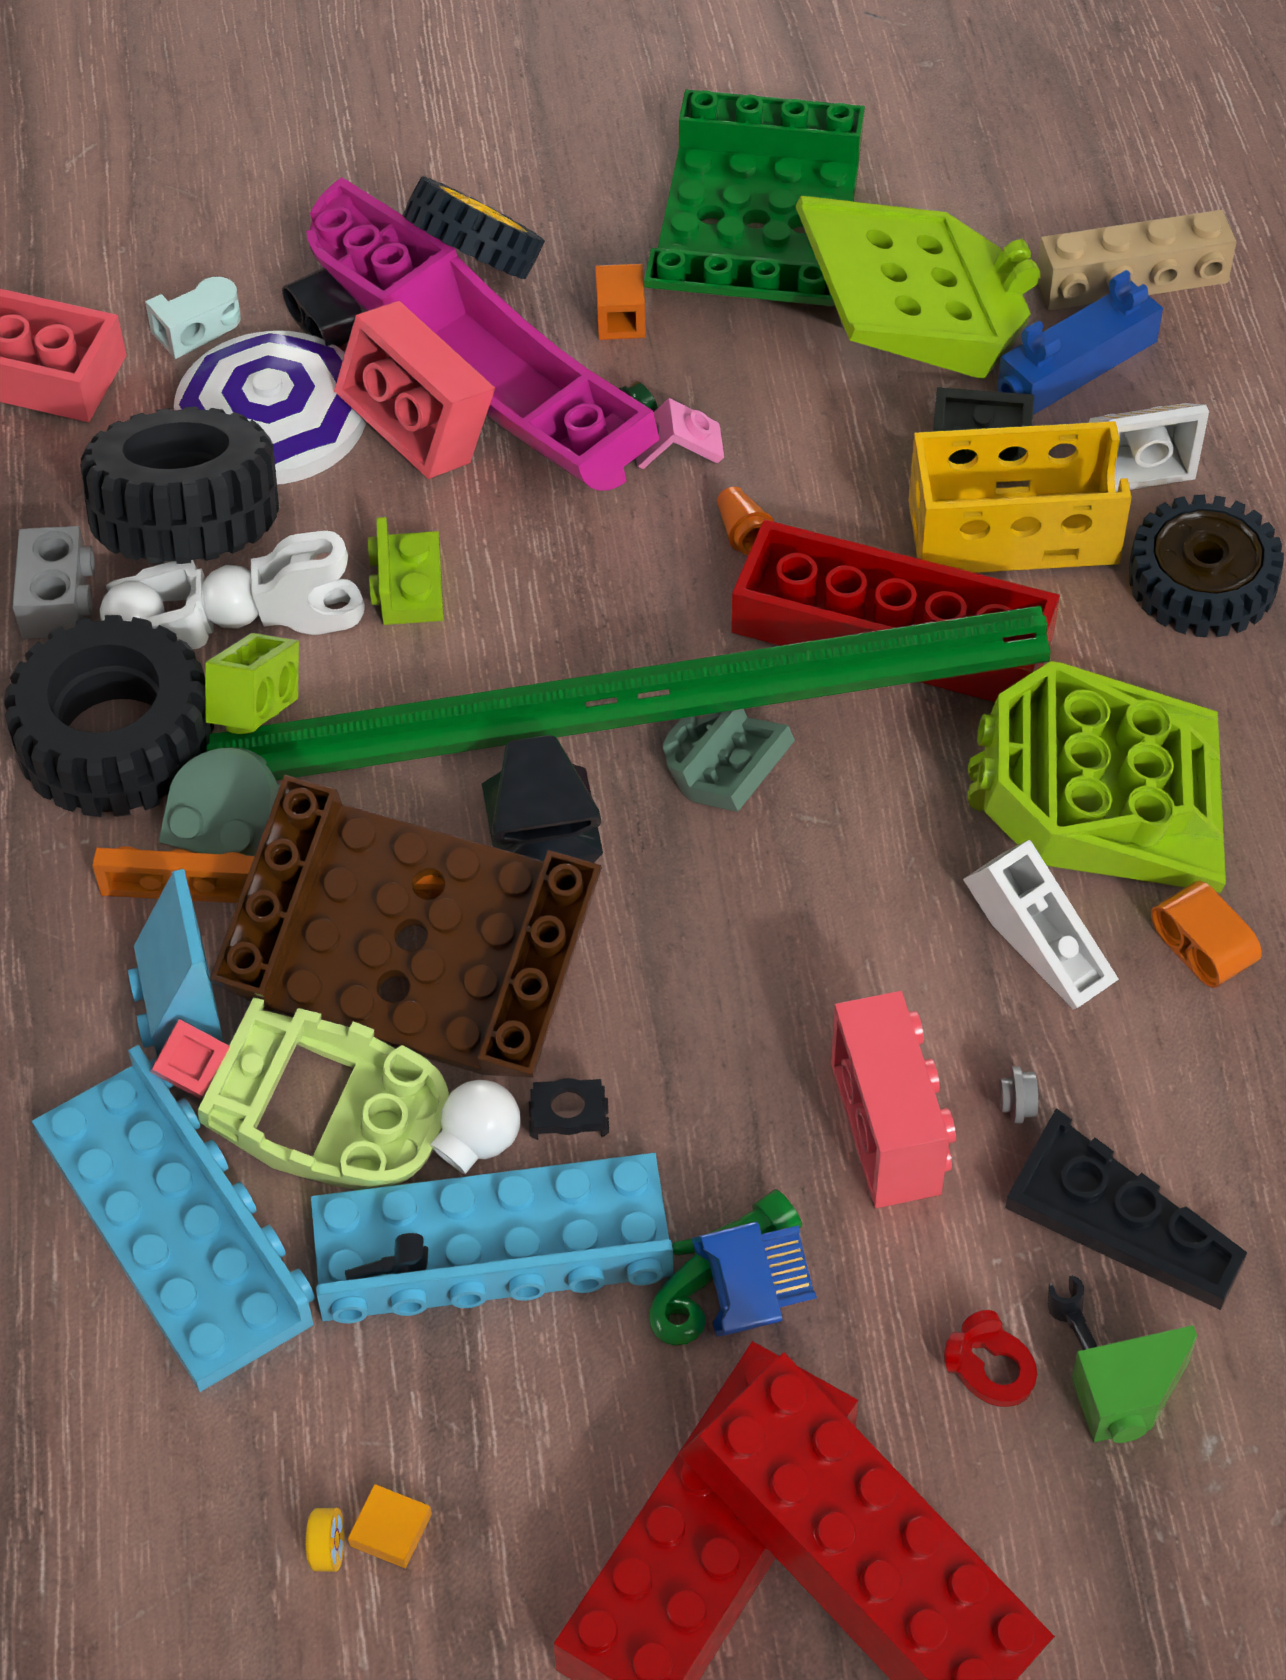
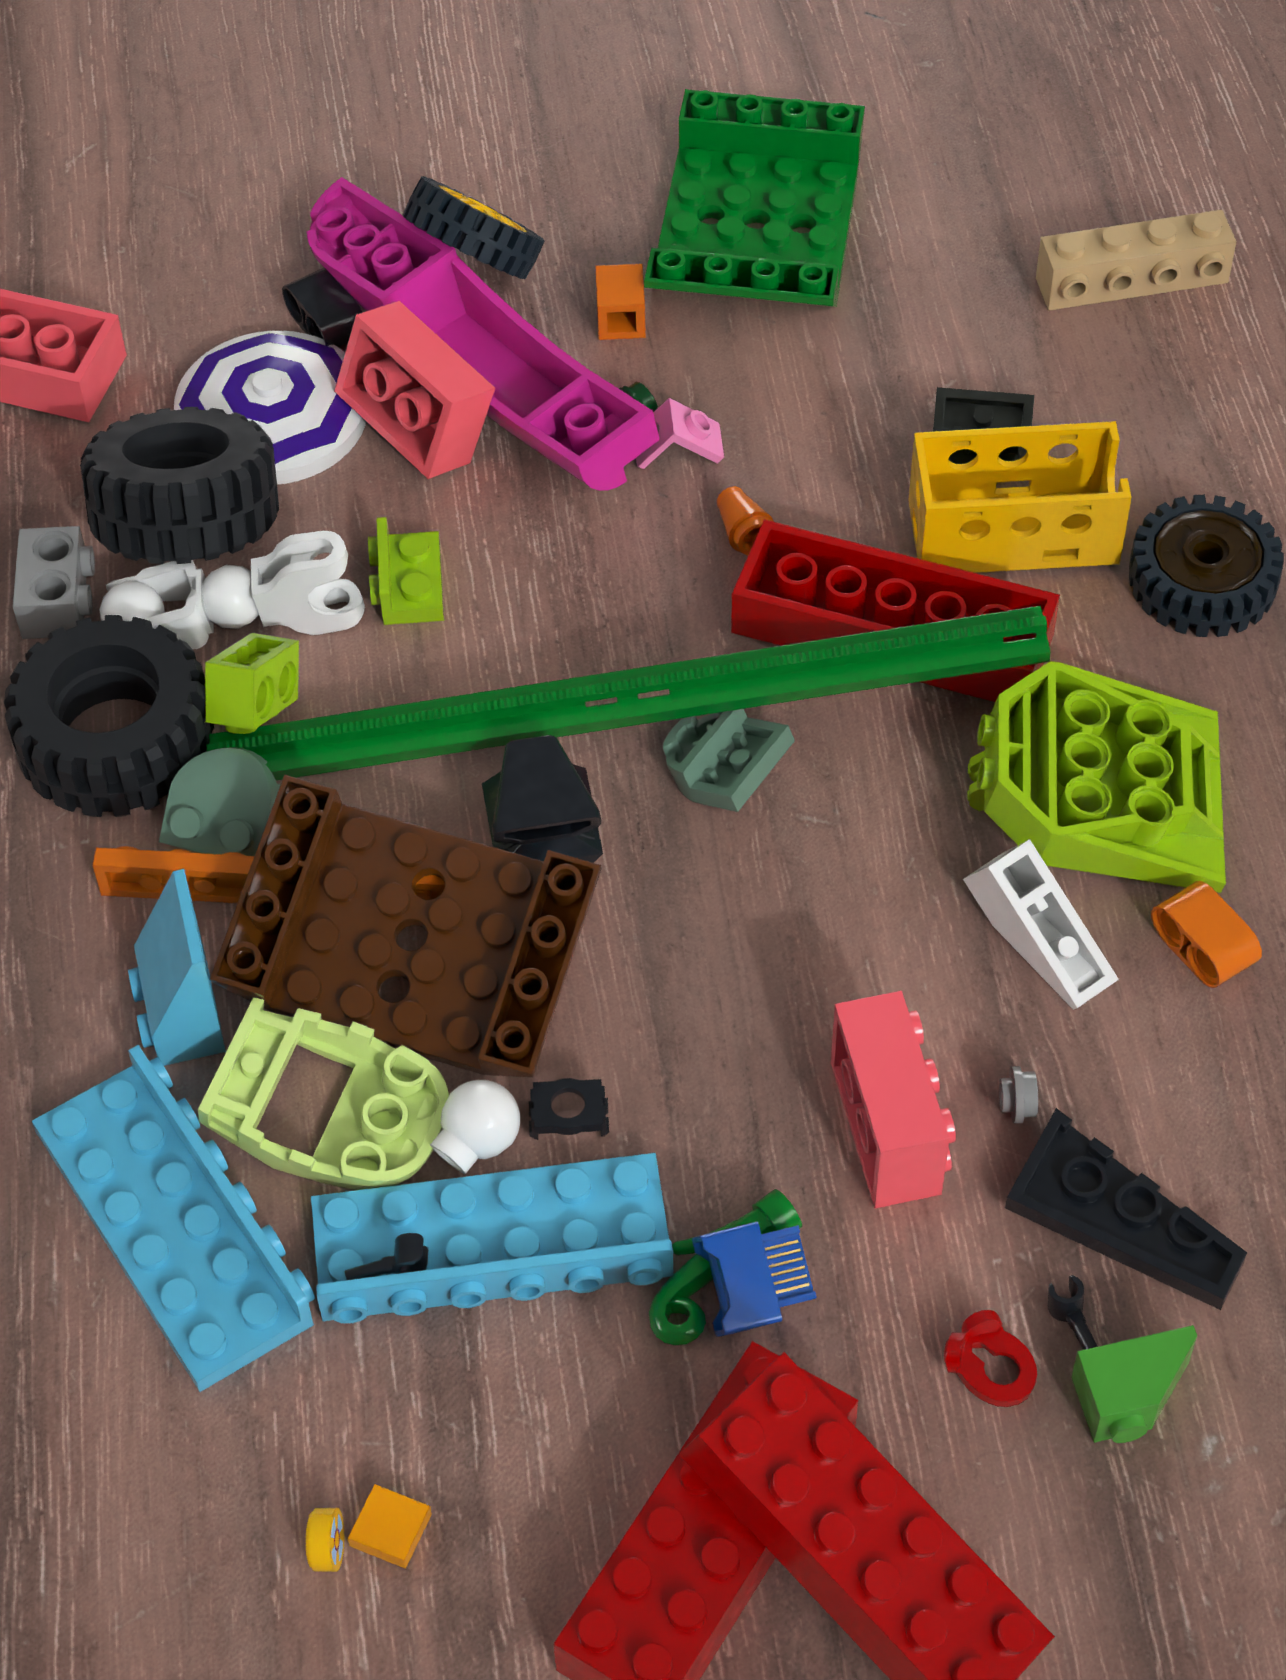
light aqua leg [145,277,241,359] -> none
coral tile [150,1019,230,1099] -> none
lime hinge [795,196,1041,378] -> none
blue brick [997,270,1163,415] -> none
white slope [1089,403,1209,492] -> none

